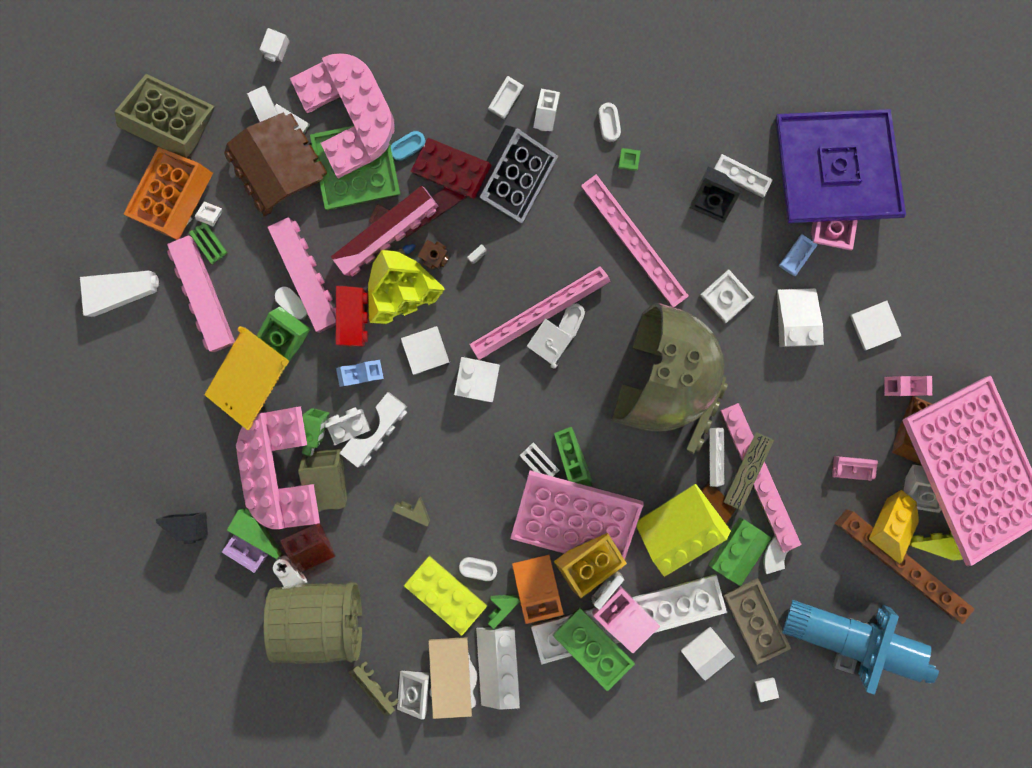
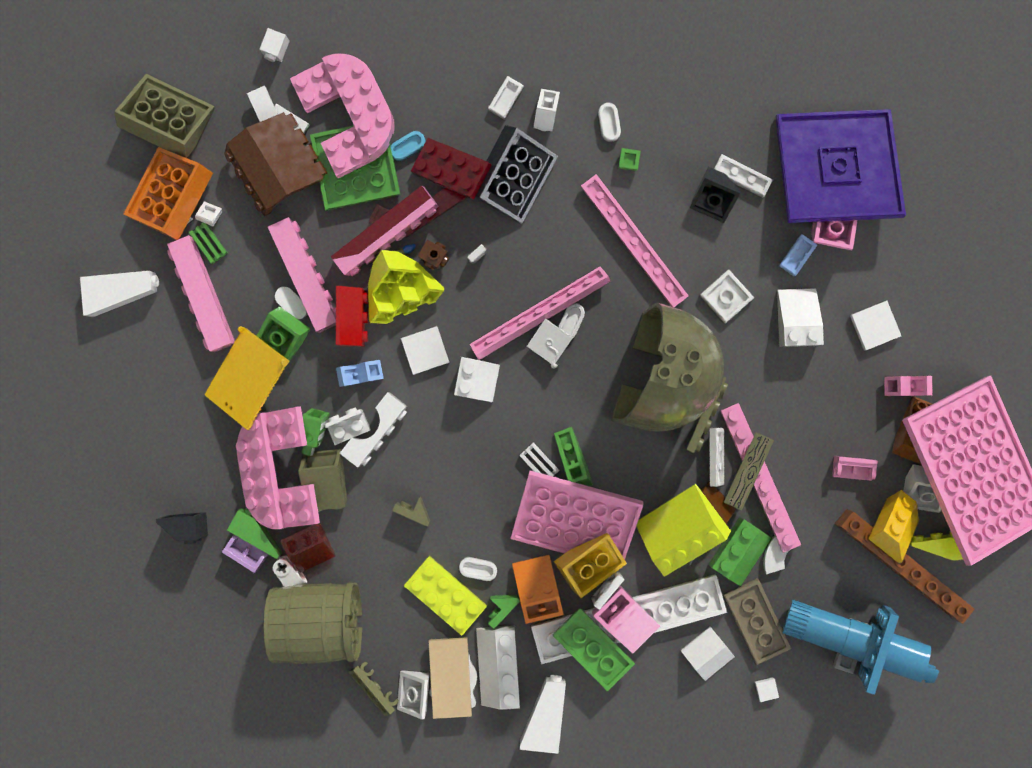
none -> white slope [520,675,566,754]

